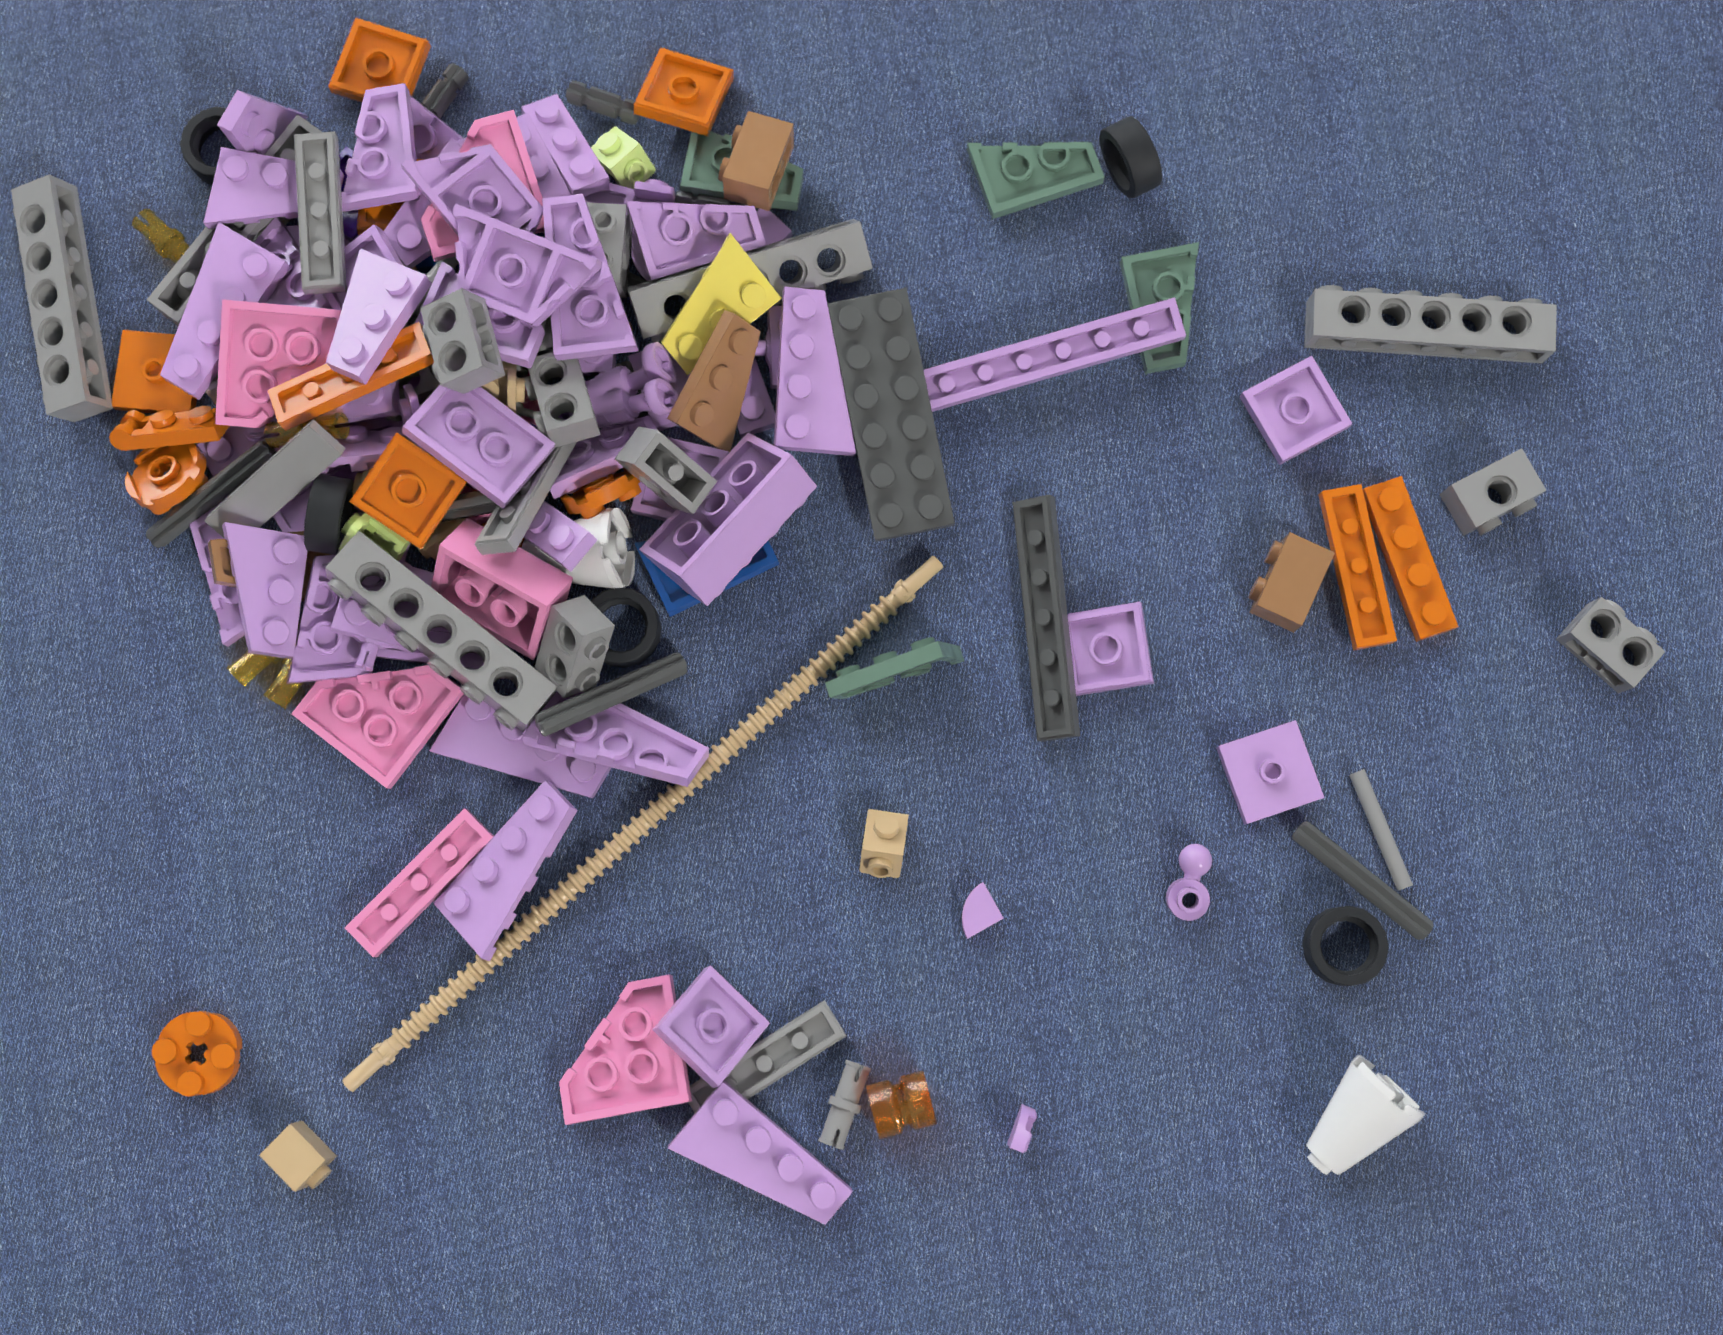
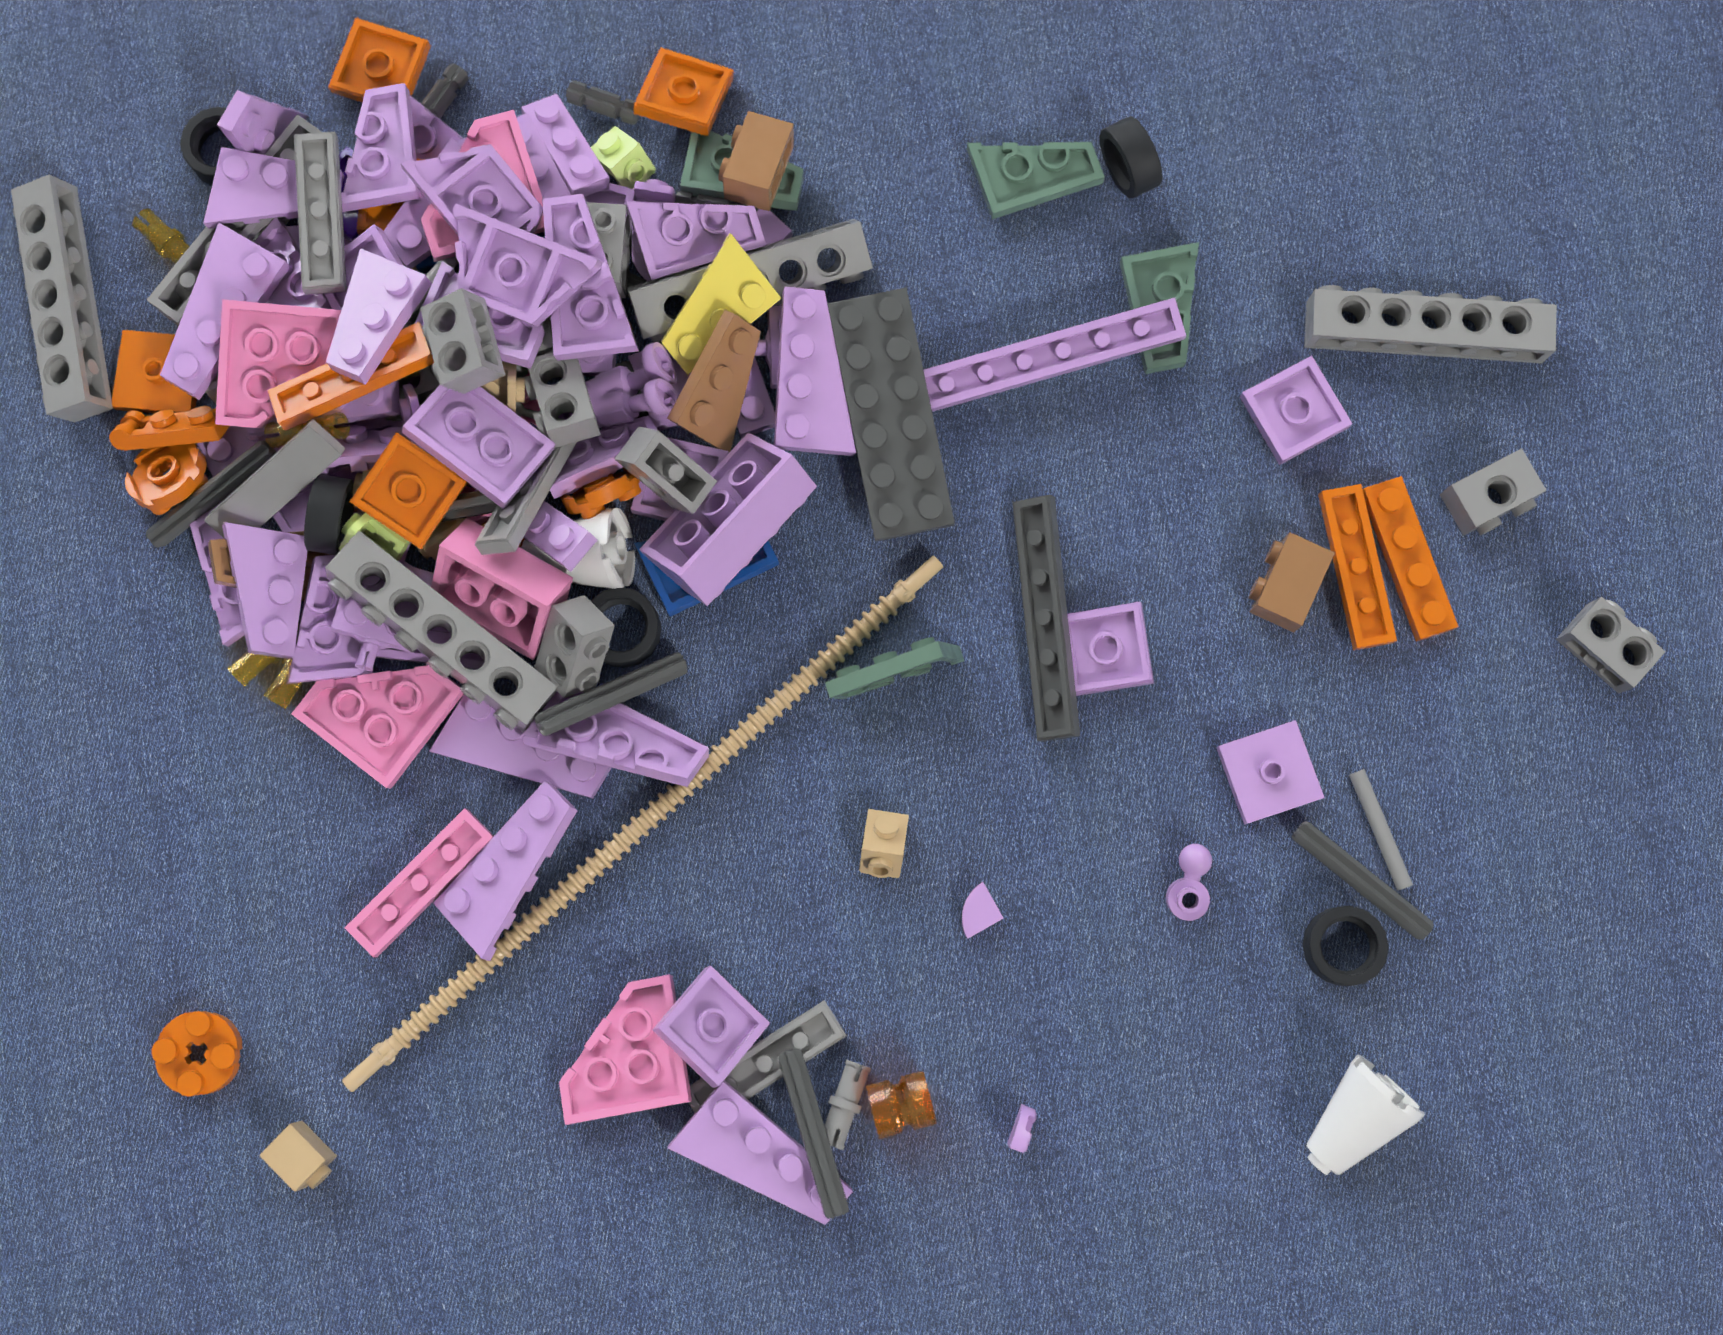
none -> dark grey axle [778,1048,849,1219]

